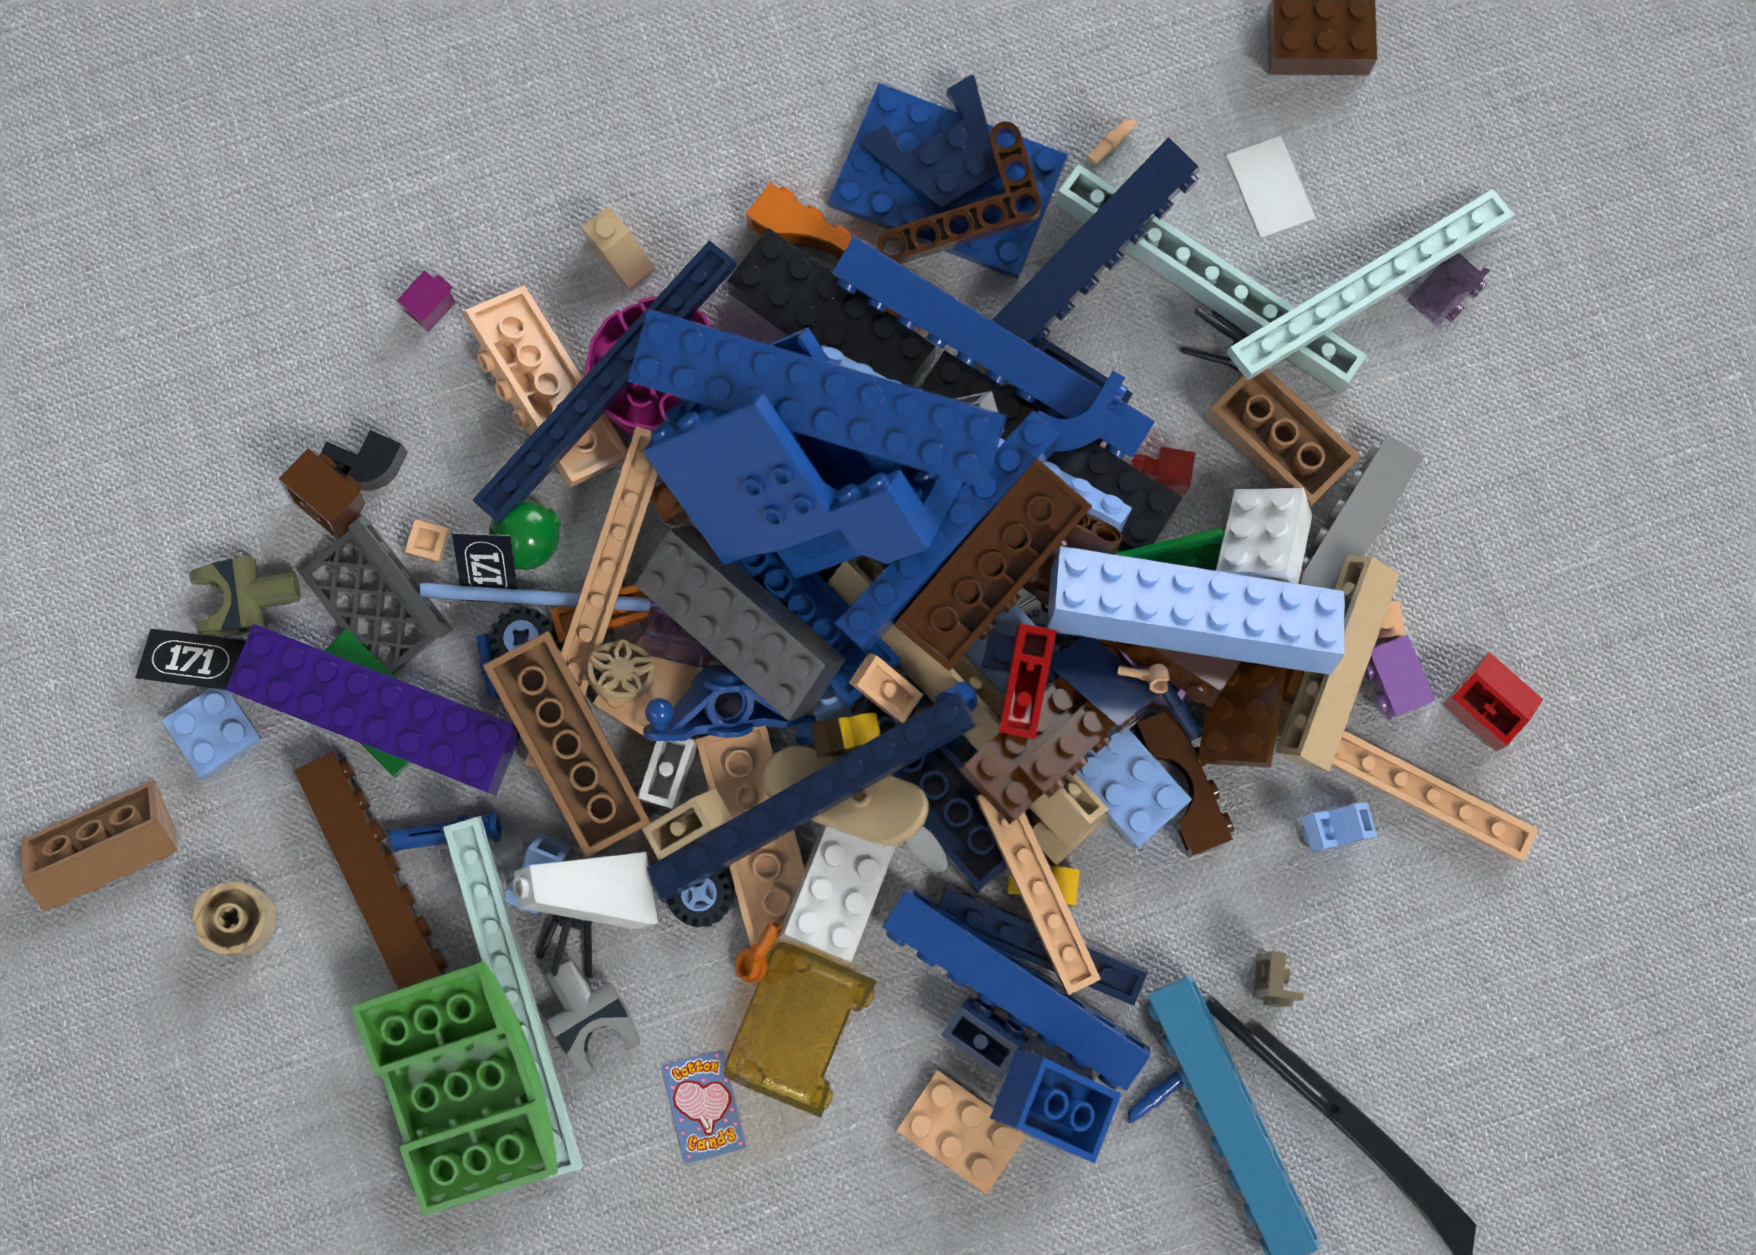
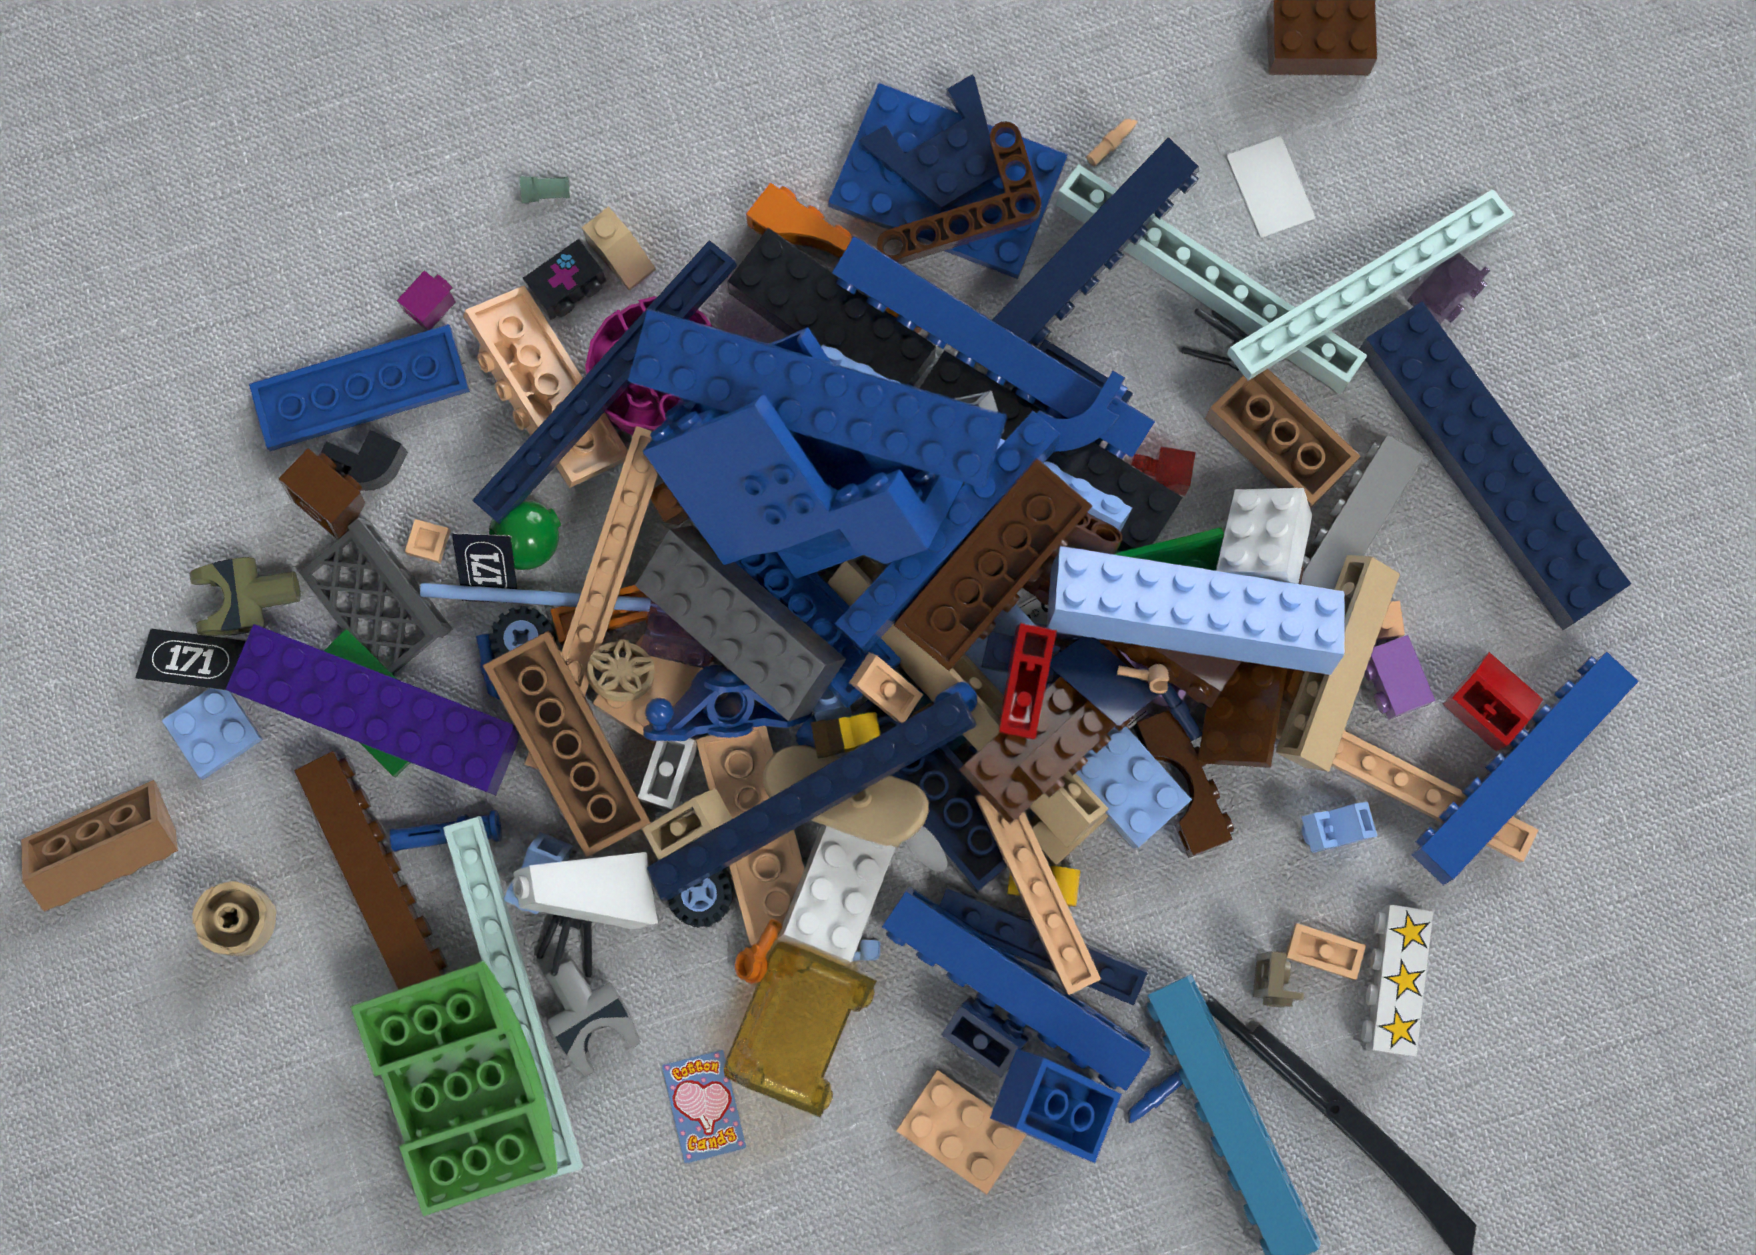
none -> blue plate [249,324,470,452]
none -> sand green pin [520,176,570,204]
none -> black brick [523,239,606,320]
none -> light blue hand [831,940,880,966]
none -> light nougat plate [1286,923,1366,980]
none -> dark blue brick [1359,301,1631,630]
none -> white brick [1362,905,1433,1057]
none -> blue brick [1412,652,1639,885]

